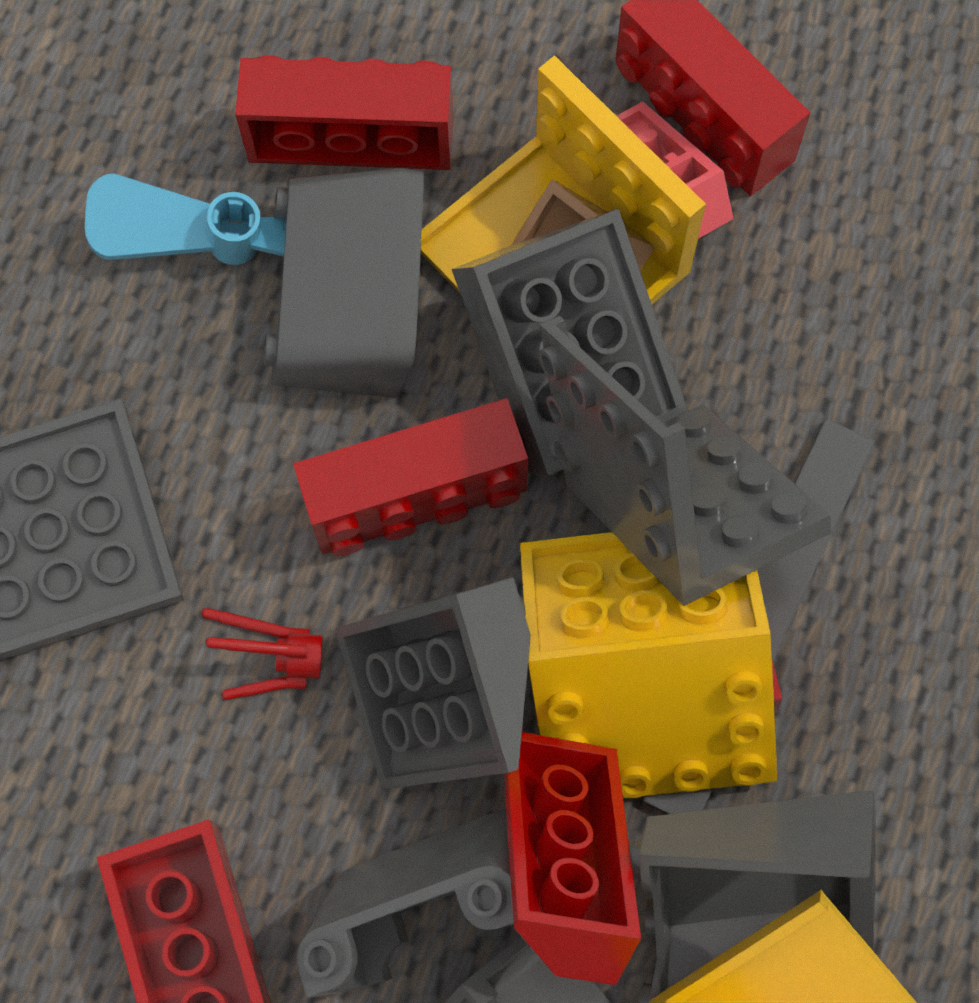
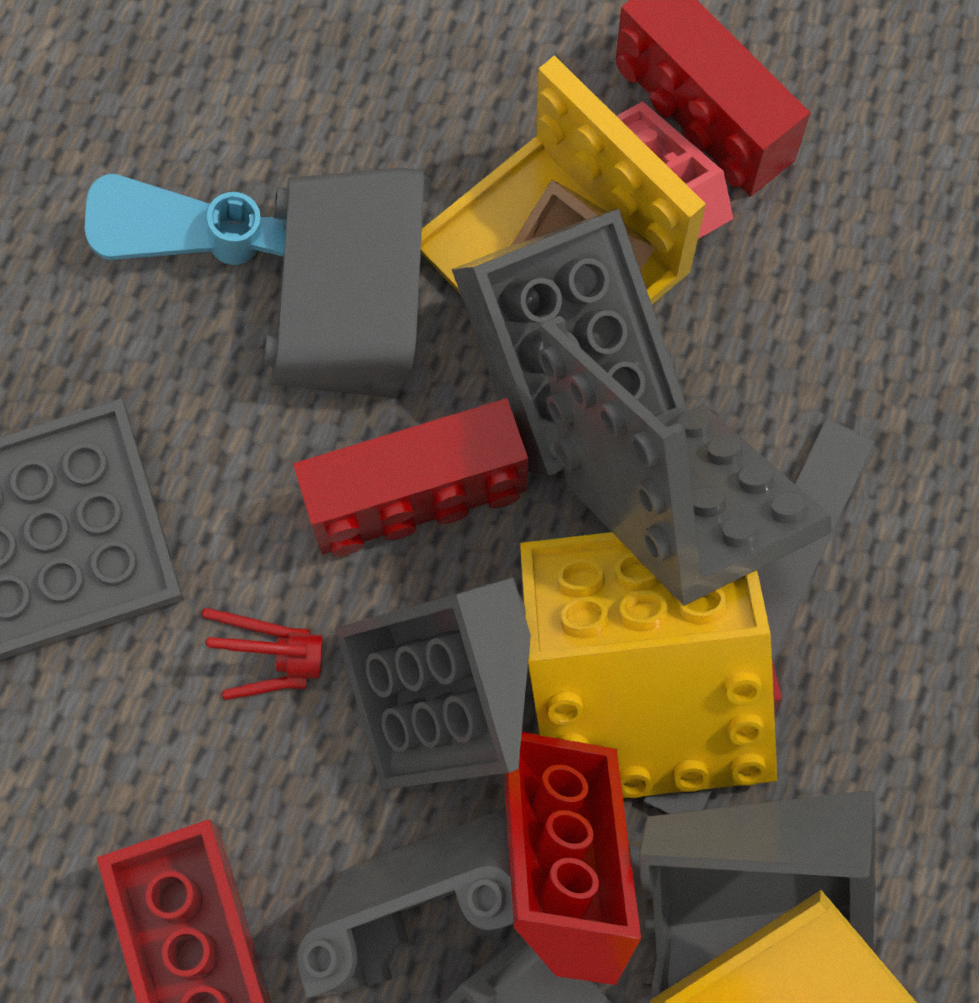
red brick [235,55,454,170] -> none

